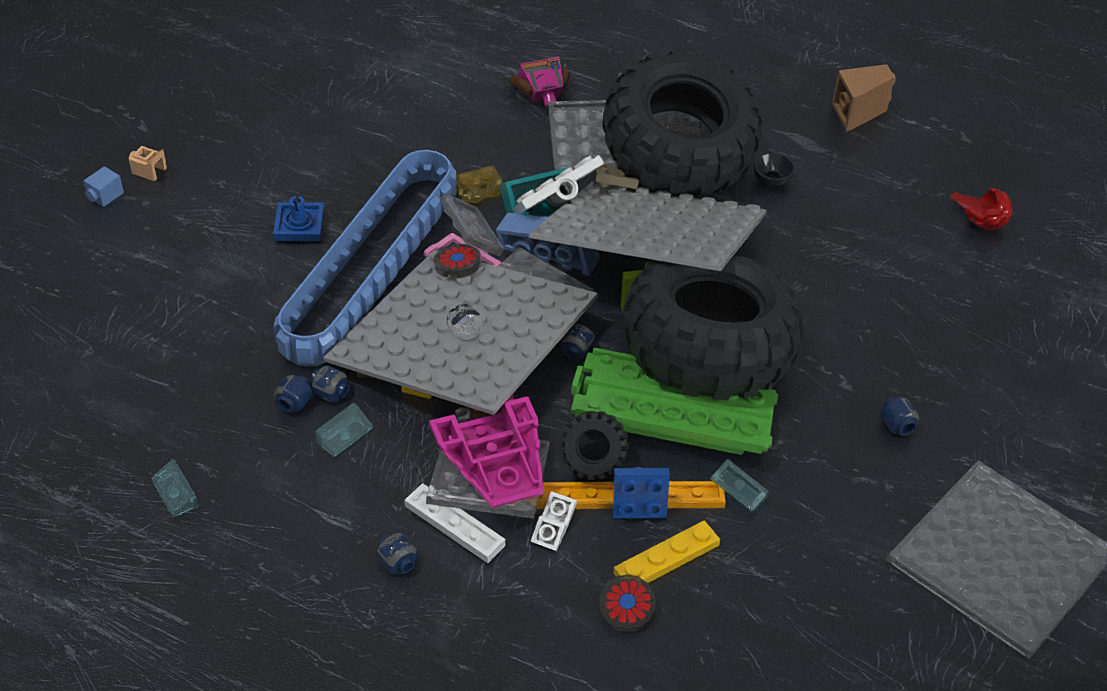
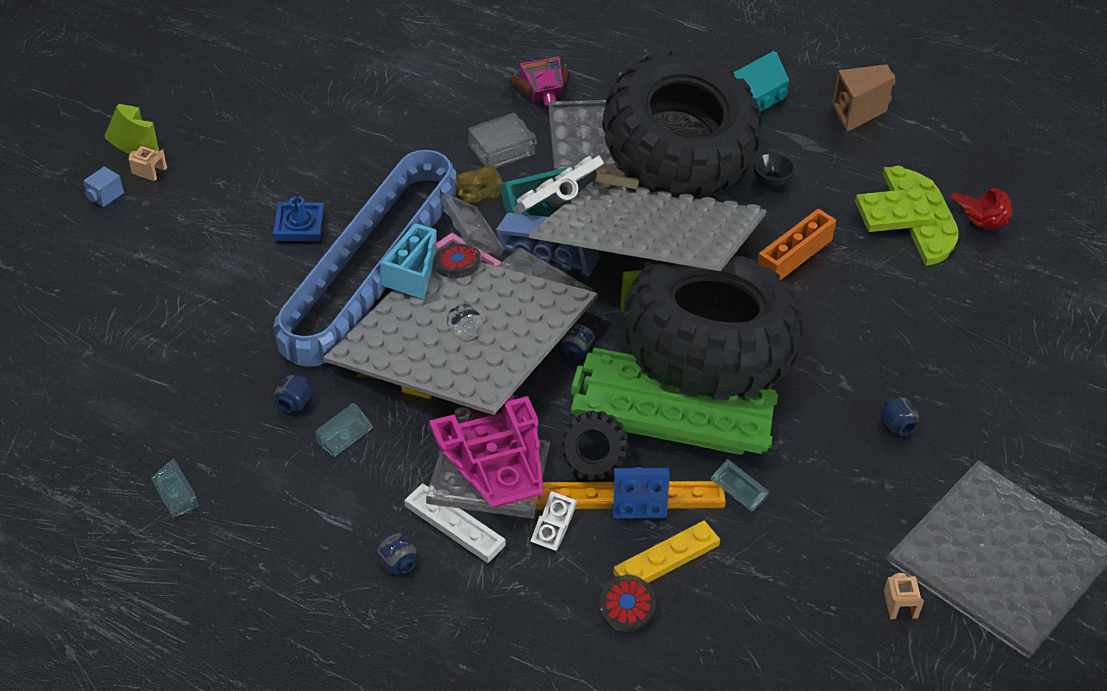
dark blue head [310,366,350,403] -> none
none -> lime slope [105,104,159,154]
none -> medium azure wedge [380,223,436,299]
none -> clear brick [468,113,537,171]
none -> teal slope [733,51,789,111]
none -> orange brick [757,209,836,280]
none -> lime plate [855,166,958,266]
none -> light nougat window [884,573,924,619]

